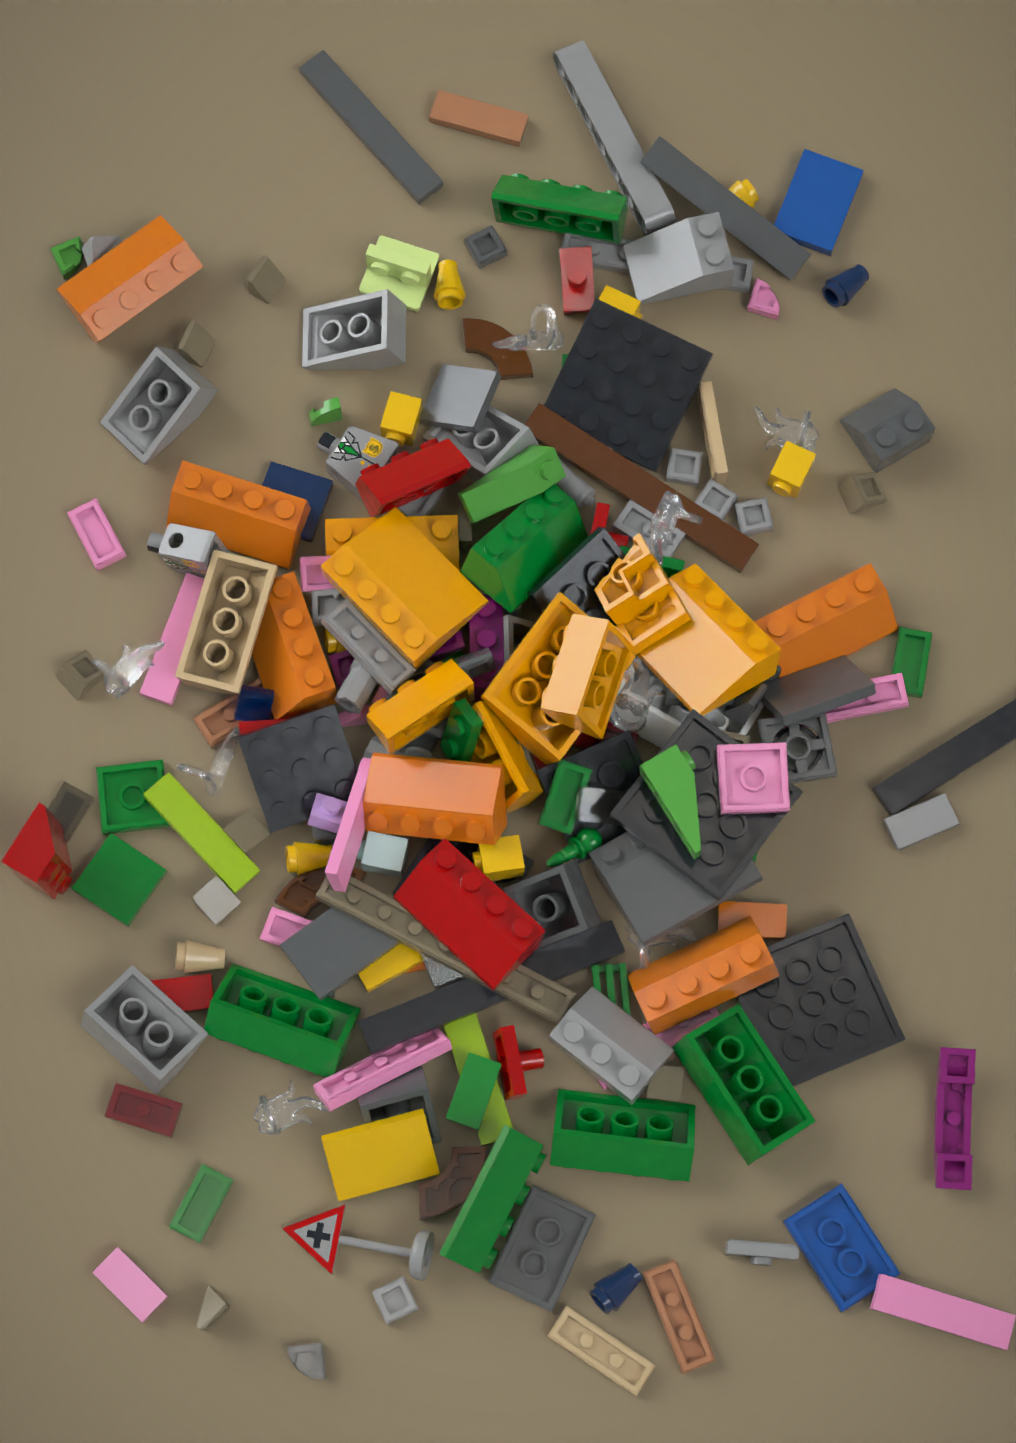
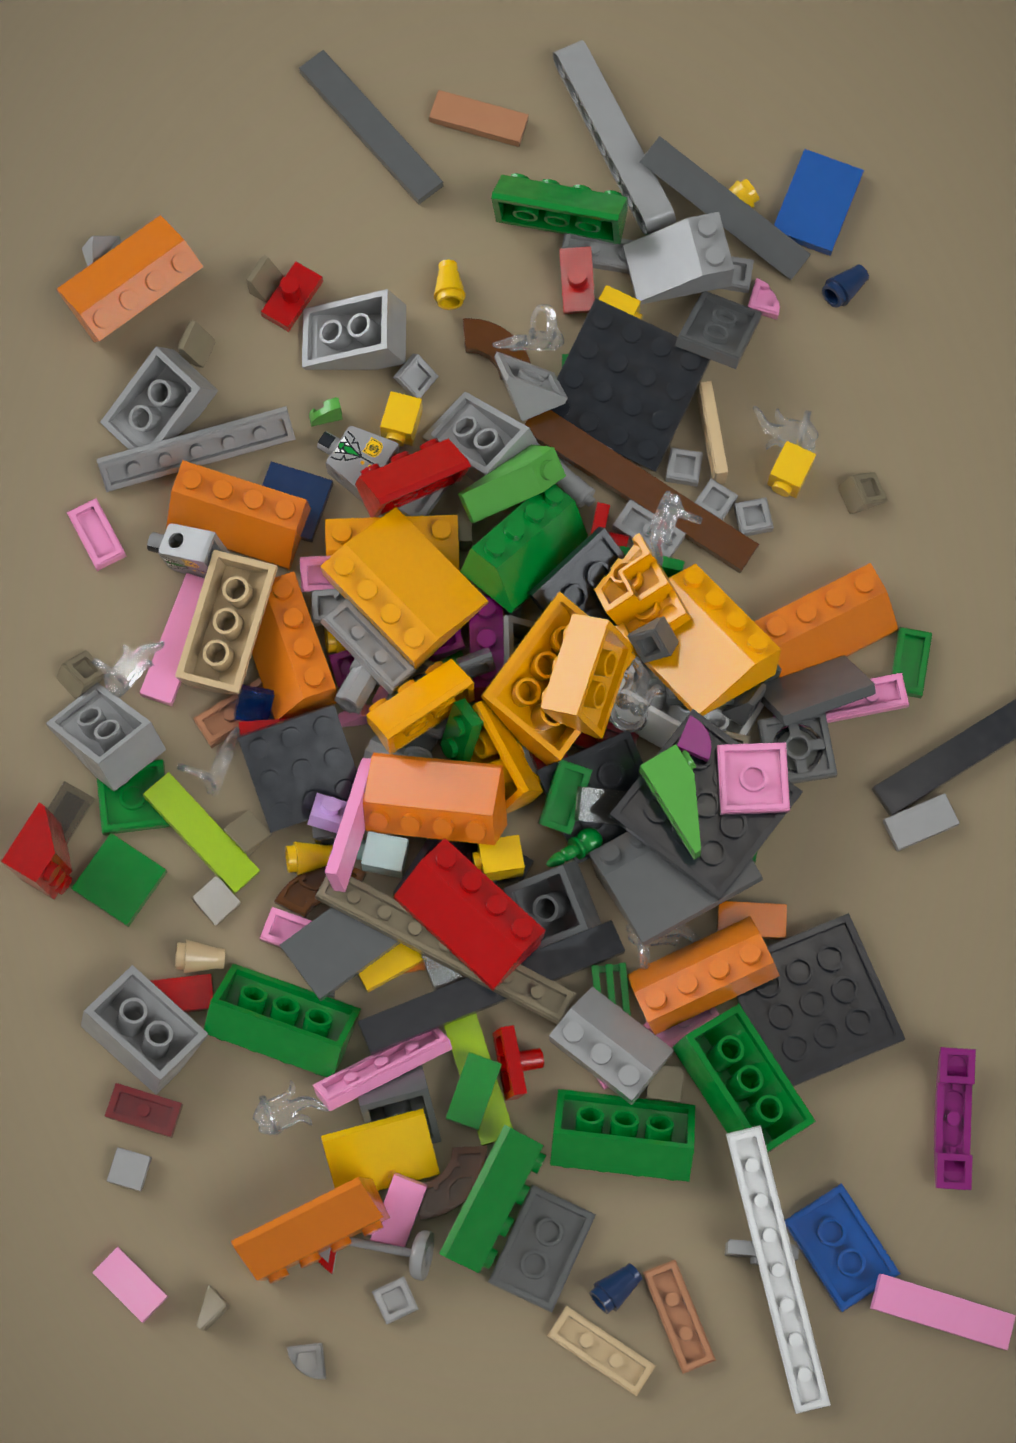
bright green tile [50,236,84,280] -> none
green tile [169,1164,234,1244] -> none
yellowish green bracket [359,235,439,312] -> none
tile [419,364,501,433] -> none
dark grey tile [464,225,507,269] -> none
dark grey slope [840,388,936,473] -> none
none -> light grey slope [46,683,166,791]
none -> light grey tile [97,406,296,492]
none -> light grey tile [107,1147,152,1192]
none -> orange slope [231,1177,390,1284]
none -> red tile [261,261,323,332]
none -> bright pink tile [370,1173,428,1247]
none -> light grey tile [393,354,439,398]
none -> light grey slope [494,352,568,421]
none -> dark grey slope [627,616,678,663]
none -> dark grey tile [675,291,762,369]
none -> magenta tile [677,716,711,762]
none -> white tile [726,1125,831,1414]

